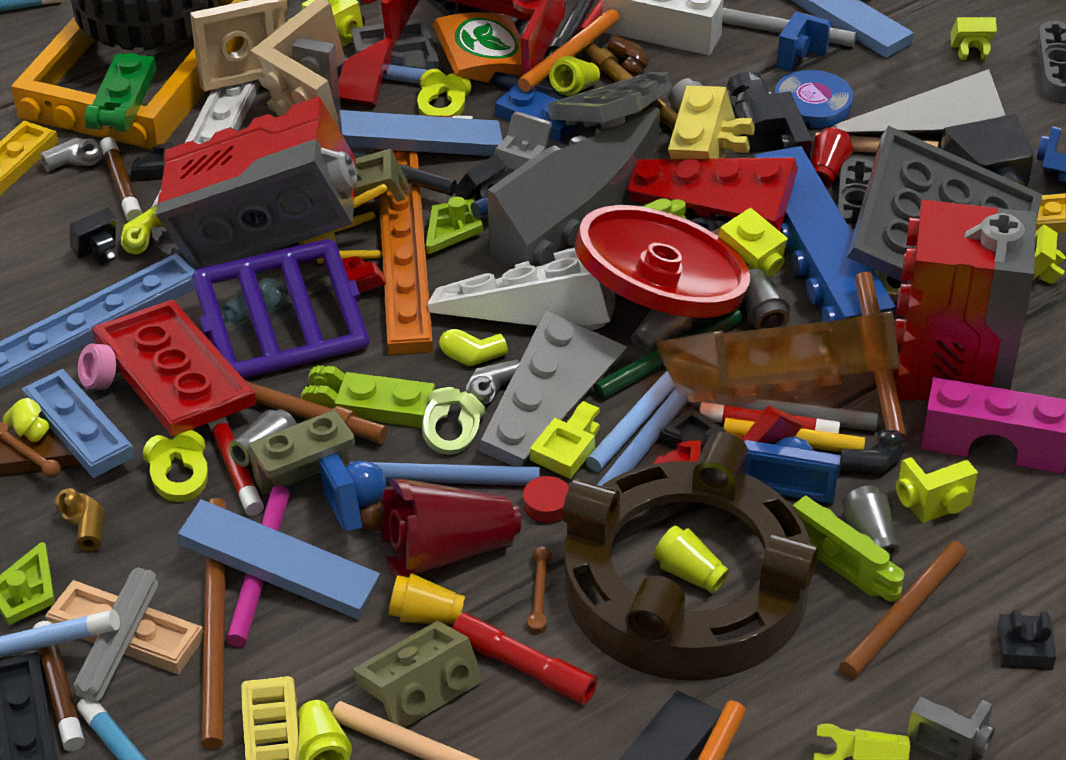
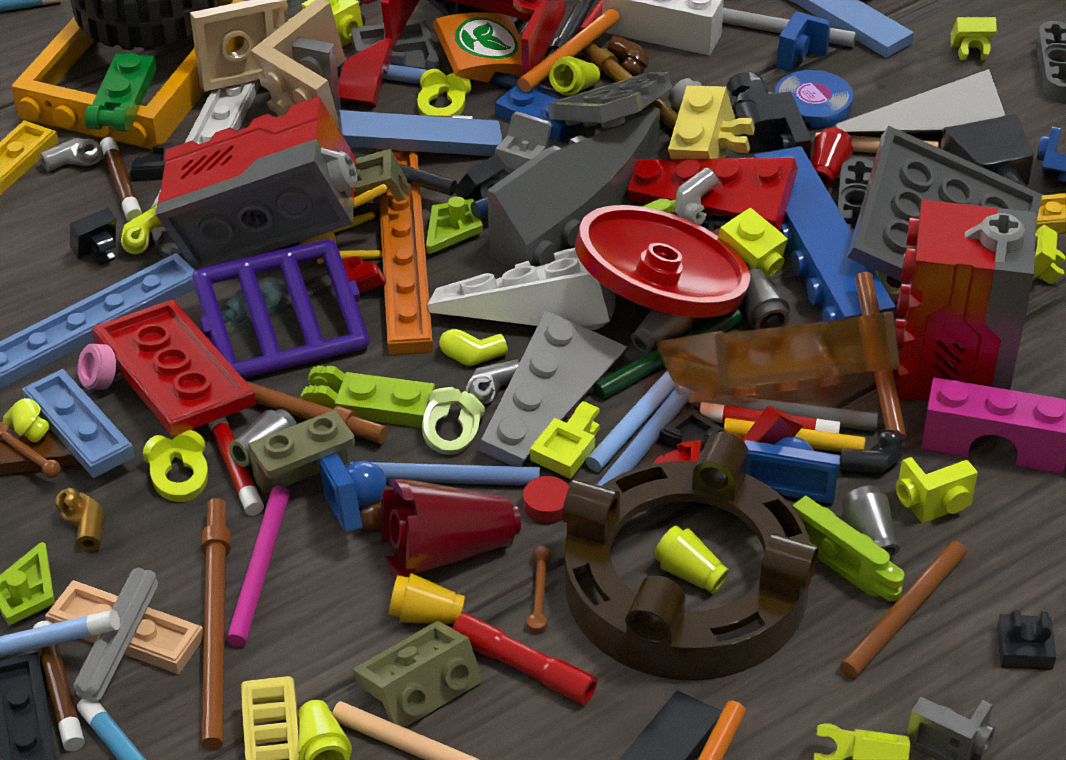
medium blue tile [177,499,380,620] -> none
none -> light grey arm [676,168,718,225]

